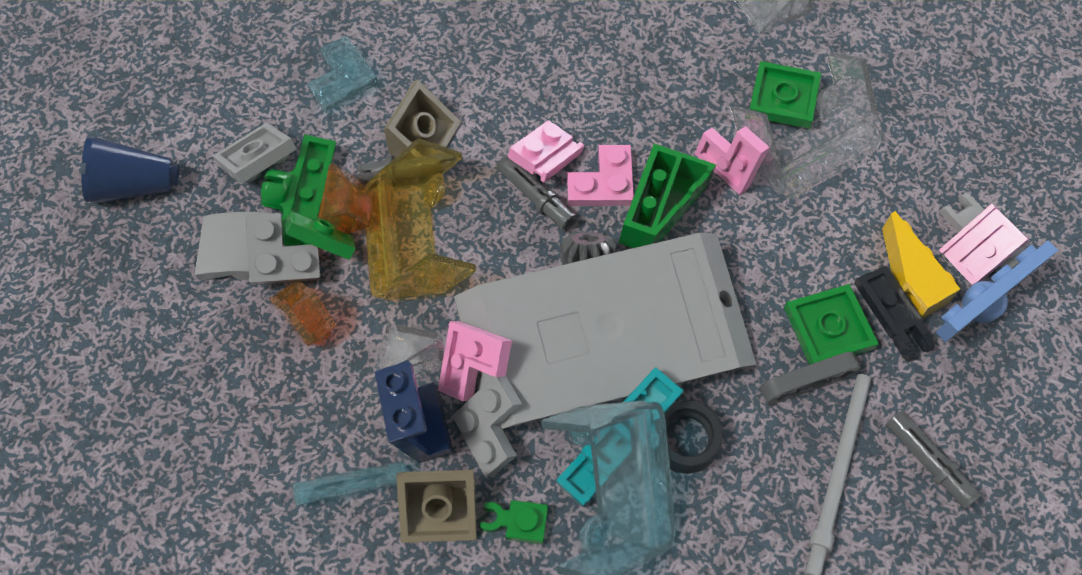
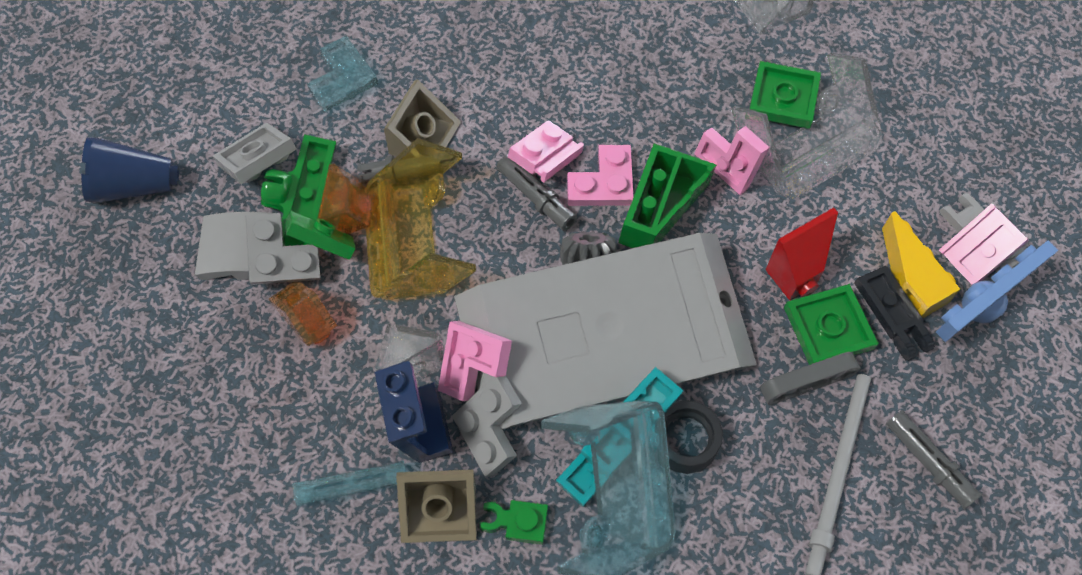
none -> red slope [765,208,838,301]

